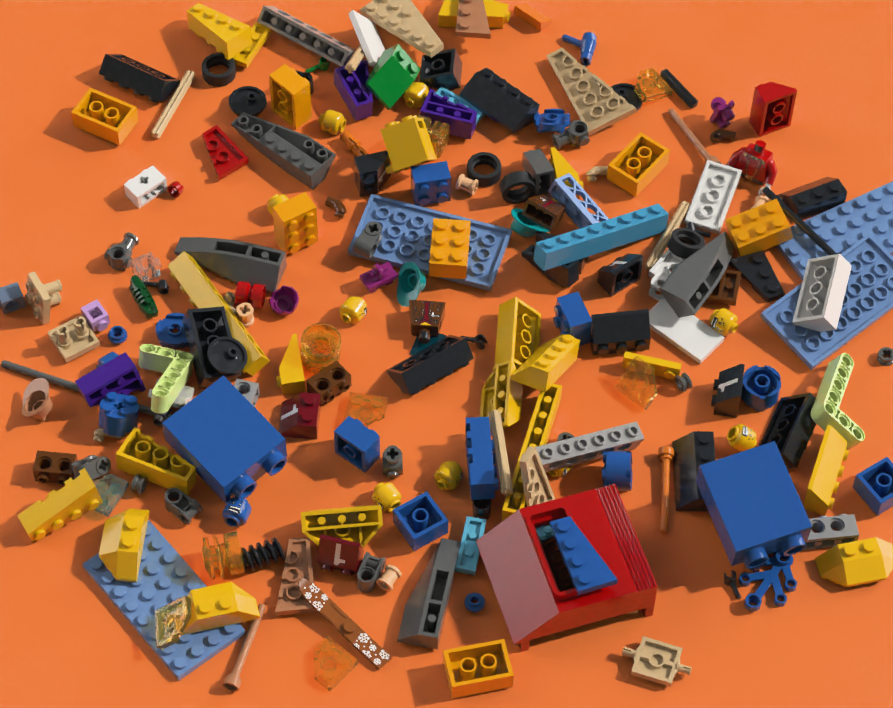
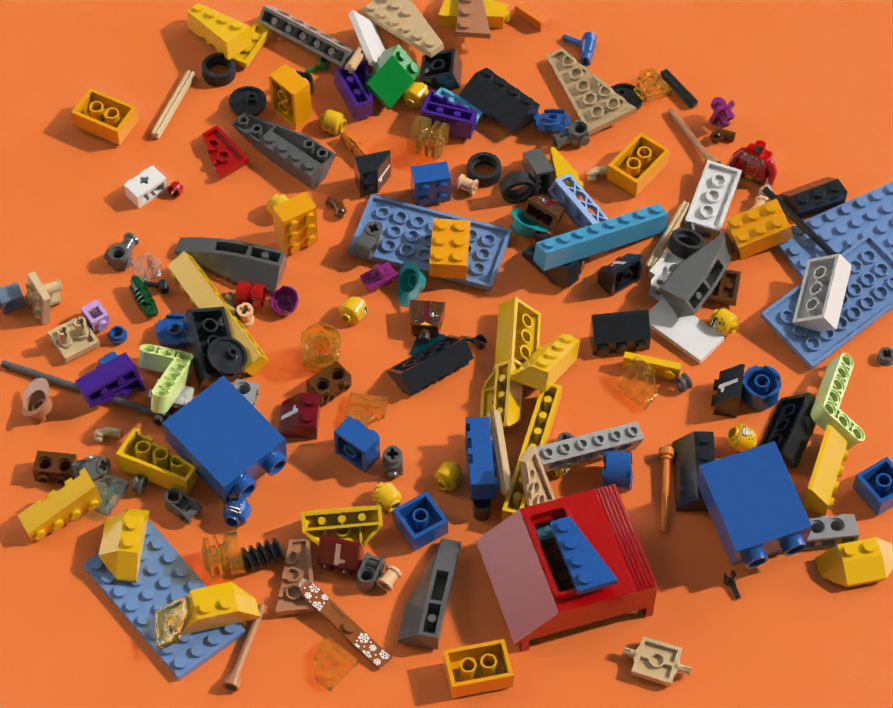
blue brick [98,392,139,437] -> none
black slope [99,54,181,103] -> none
yellow slope [276,334,305,395] -> none
yellow container [380,115,437,174] -> none
medium azure plate [455,516,486,575] -> none
blue plate [464,593,485,613] -> none
blue brick [553,292,592,346] -> none
black wing [728,251,785,302] -> none
blue plant [739,550,797,612] -> none
red slope [749,82,797,137] -> none

